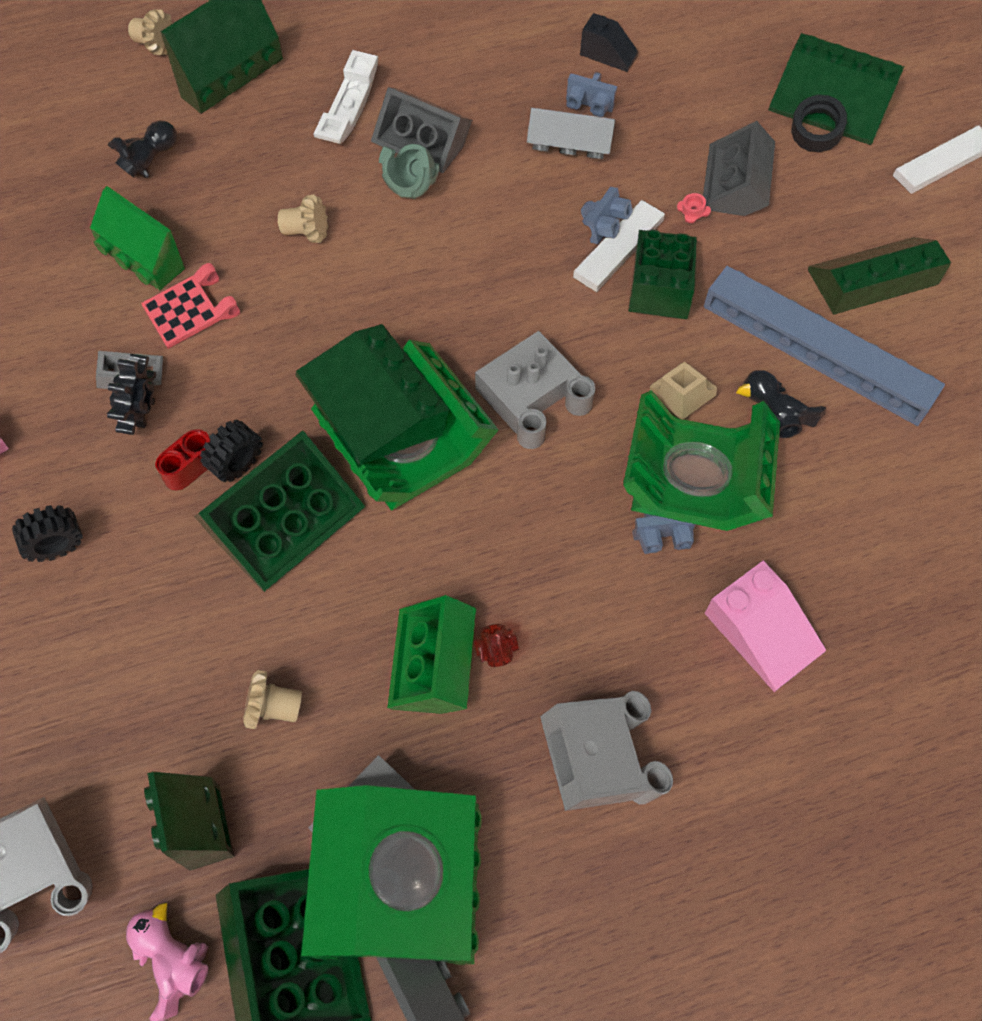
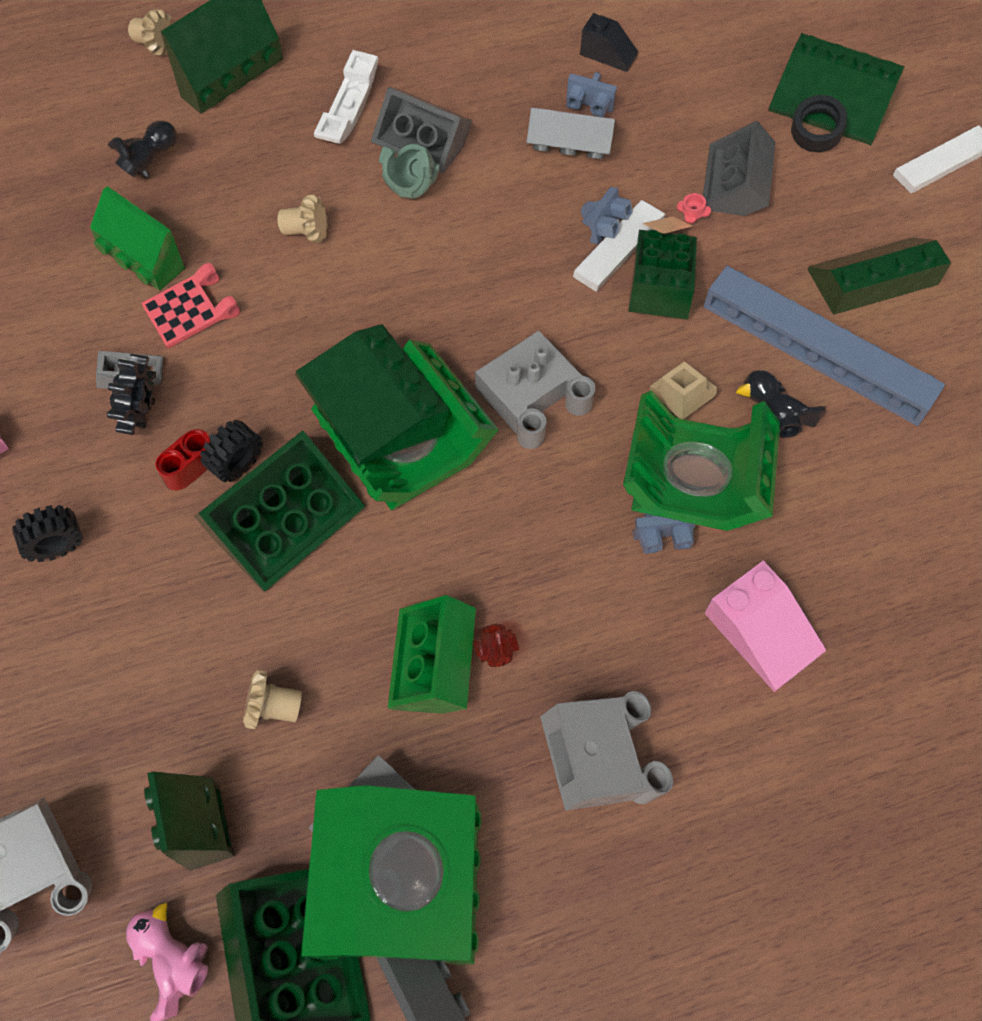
none -> light nougat sticker [642,216,692,234]

